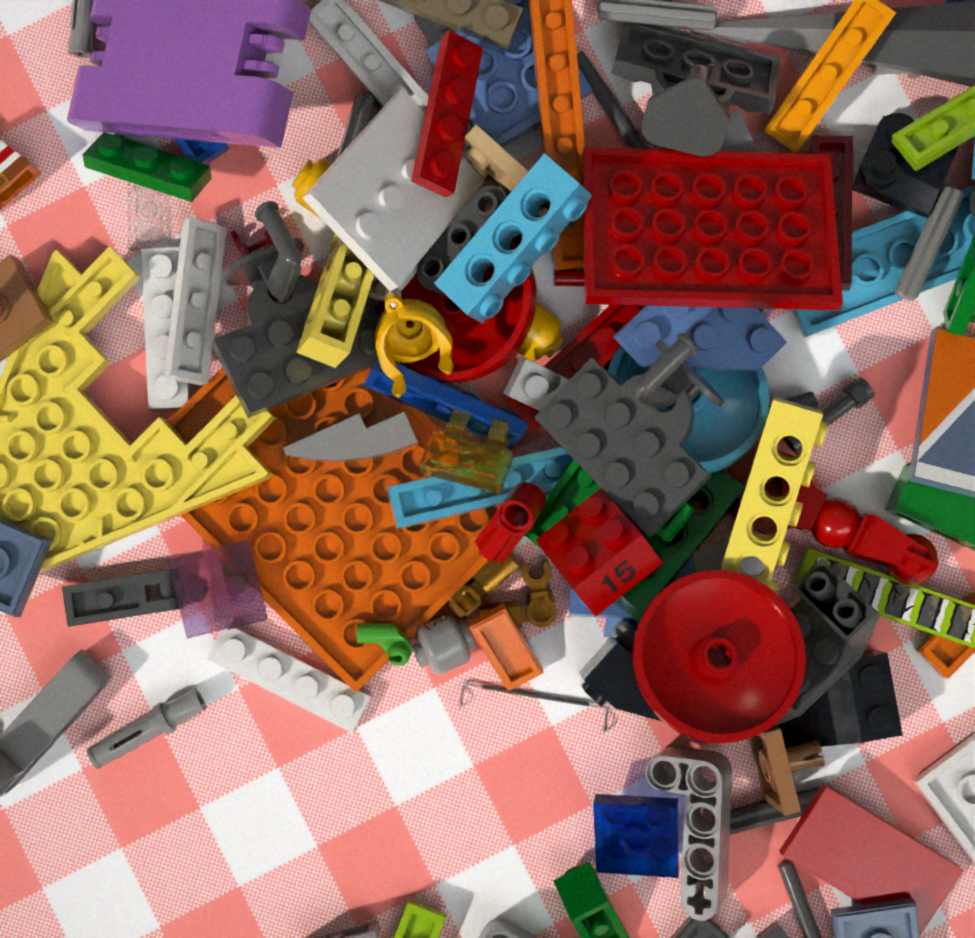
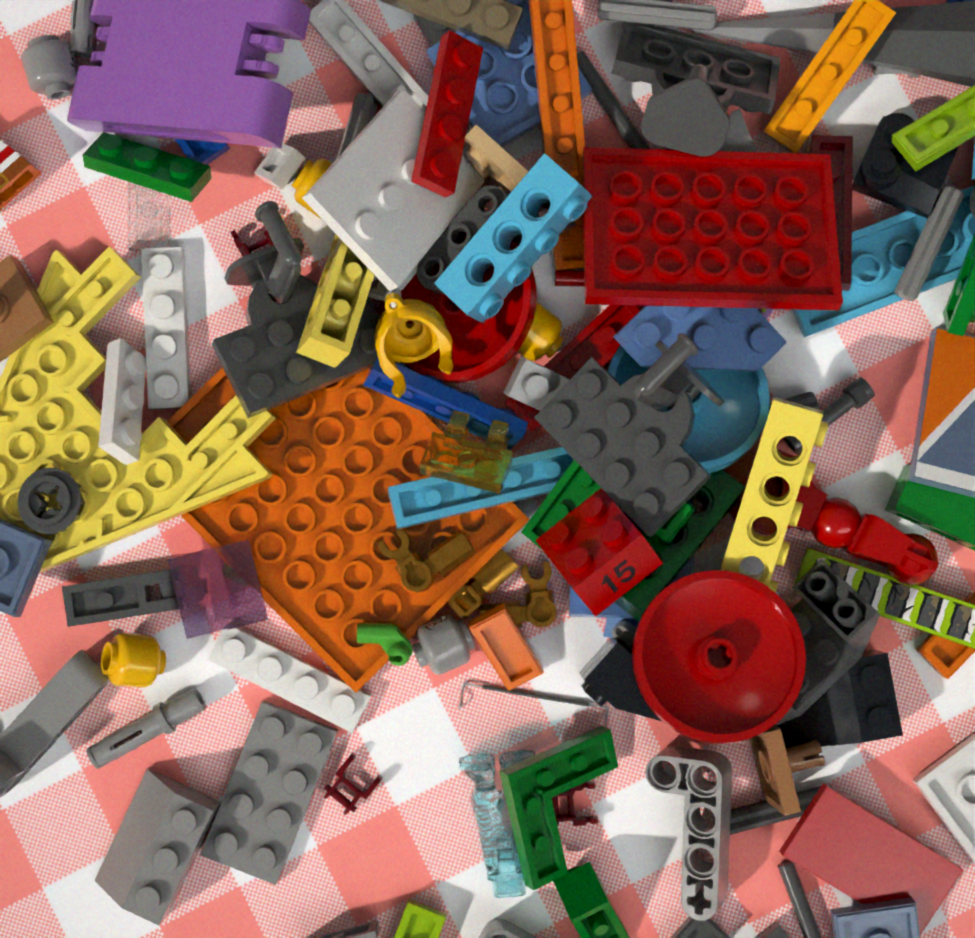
white plate [164,217,227,385] -> none
light grey slope [283,412,419,462] -> none
red piece [474,482,546,563] -> none
clear blue plate [593,794,680,878] -> none
none -> dark grey gear [18,468,85,535]
none -> light grey head [21,35,78,100]
none -> light grey slope [94,768,221,926]
none -> white plate [98,338,147,465]
none -> yellow head [101,632,166,688]
none -> light grey plate [200,700,339,885]
none -> white plate [254,143,306,190]
none -> dark red piece [323,752,383,815]
none -> pearl gold bar [378,529,476,592]
none -> clear light blue piece [458,750,536,898]
none -> green plate [499,726,618,890]
none -> dark red piece [552,781,599,826]

